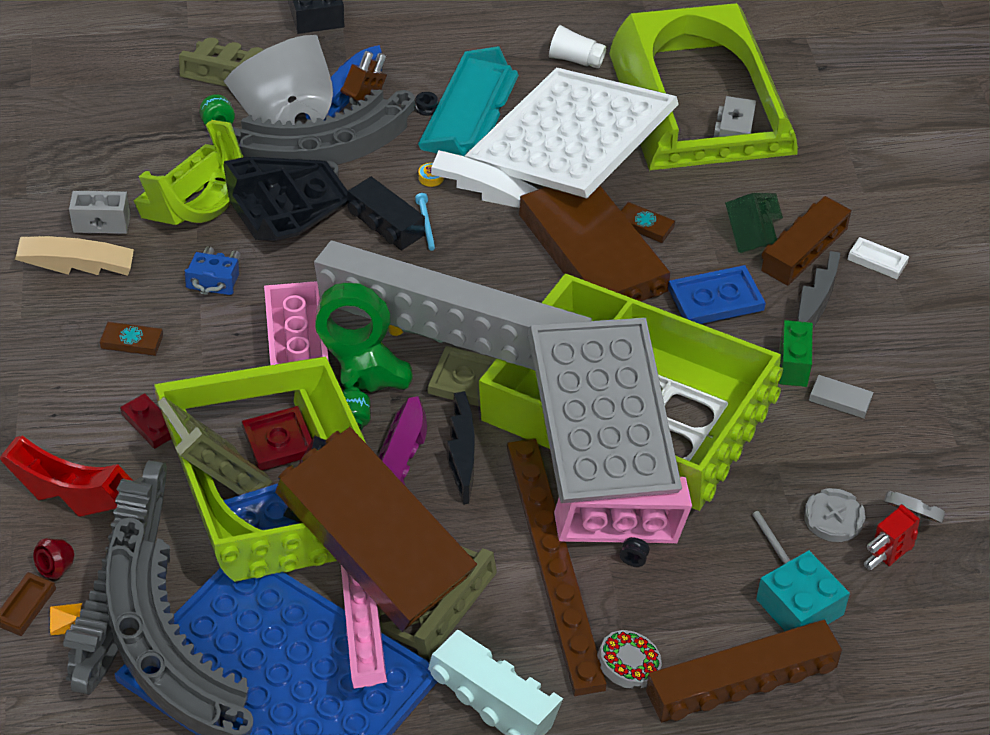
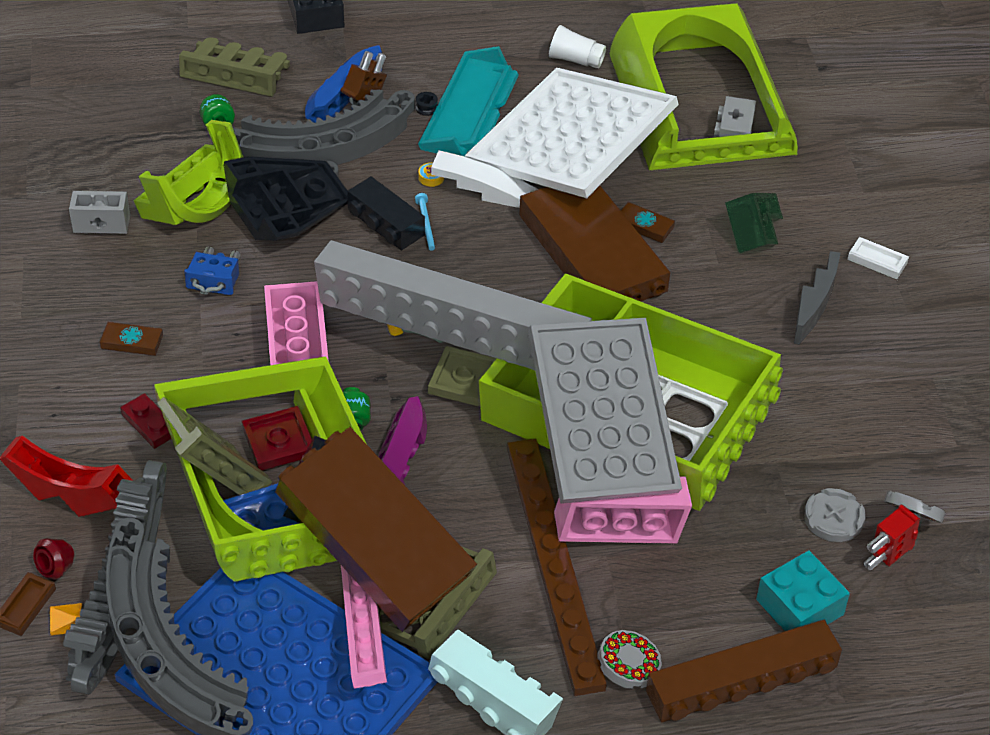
tan slope [15,236,134,276] -> none
light grey piece [224,35,333,125] -> none
green animal [315,283,413,392] -> none
black slope [447,391,475,505] -> none
black bush [619,537,650,567] -> none
blue plate [668,265,766,324] -> none
light grey piece [753,511,790,564] -> none
reddish brown brick [761,196,852,286] -> none
green brick [779,320,813,387] -> none
light grey tile [809,375,874,418] -> none

